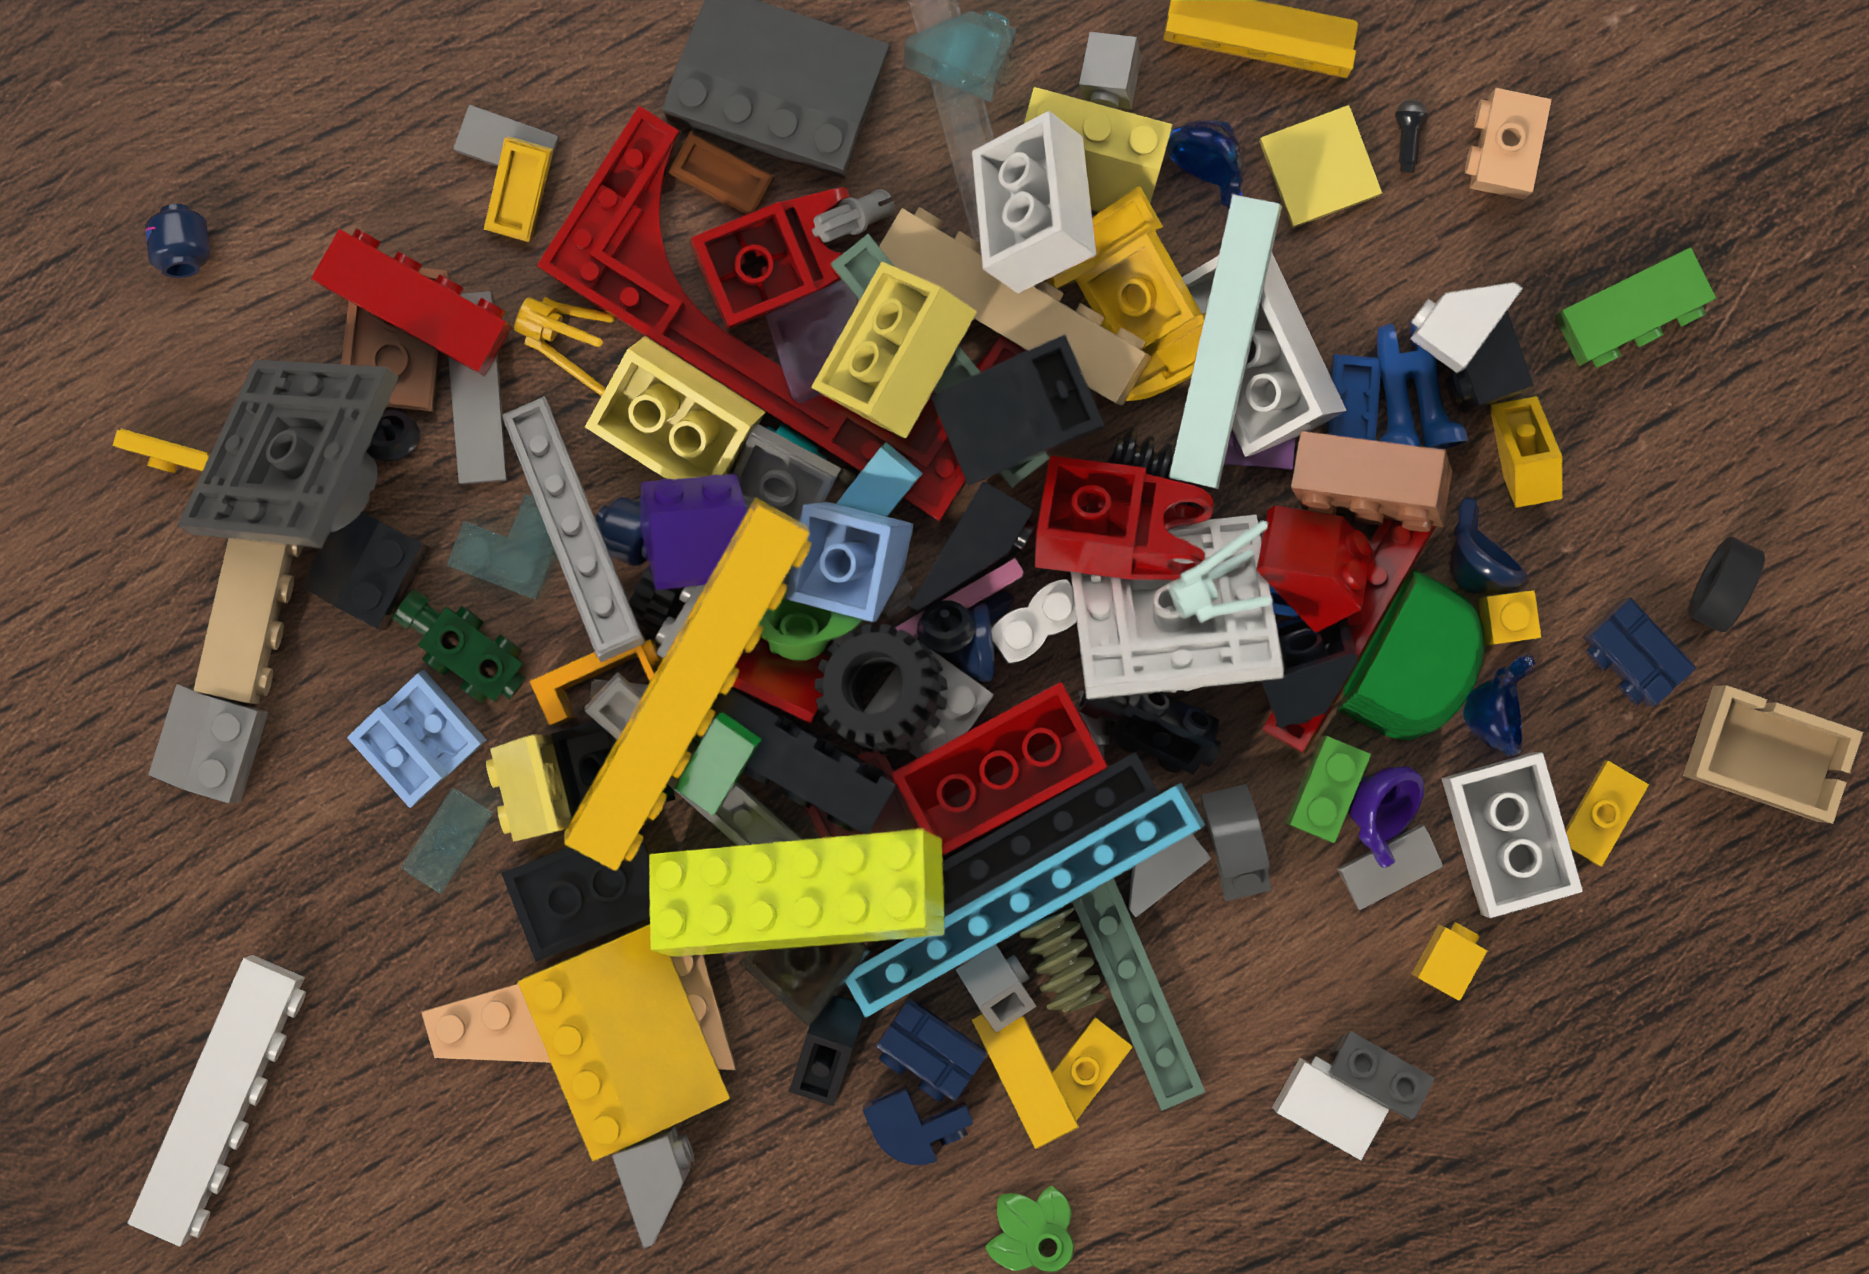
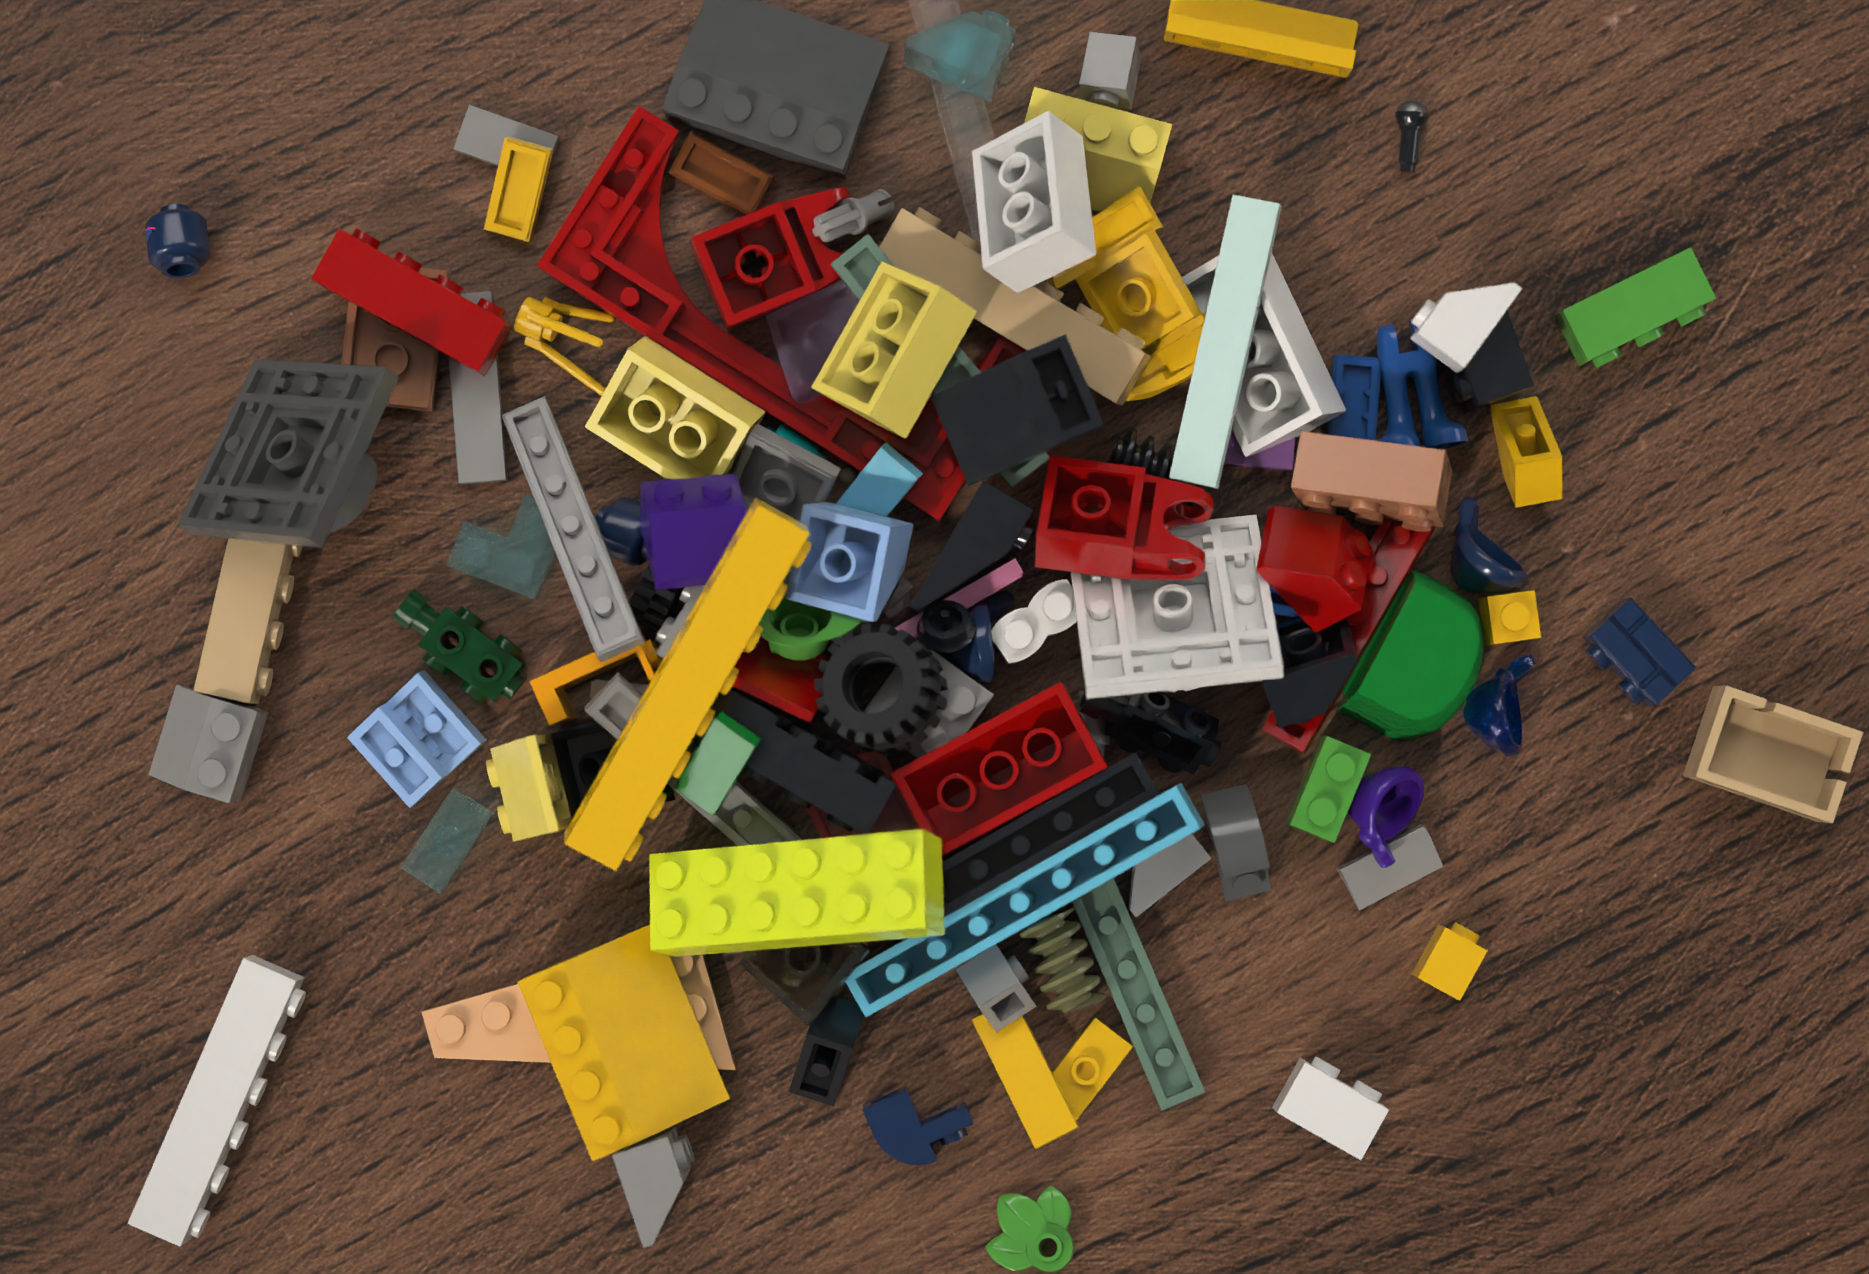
yellow plate [113,428,210,474] -> none
black slope [302,511,430,630] -> none
black hat [366,410,420,462] -> none
black plate [501,830,650,962] -> none
dark blue brick [876,997,987,1102] -> none
clear blue hat [1166,120,1243,209] -> none
light aqua plant [1168,521,1273,623] -> none
light yellow tile [1259,105,1382,228] -> none
dark grey bracket [1329,1031,1435,1120] -> none
white brick [1441,752,1583,918] -> none
light nougat brick [1465,88,1552,200] -> none
yellow plate [1565,760,1649,867] -> none
black tyre [1688,536,1765,632] -> none

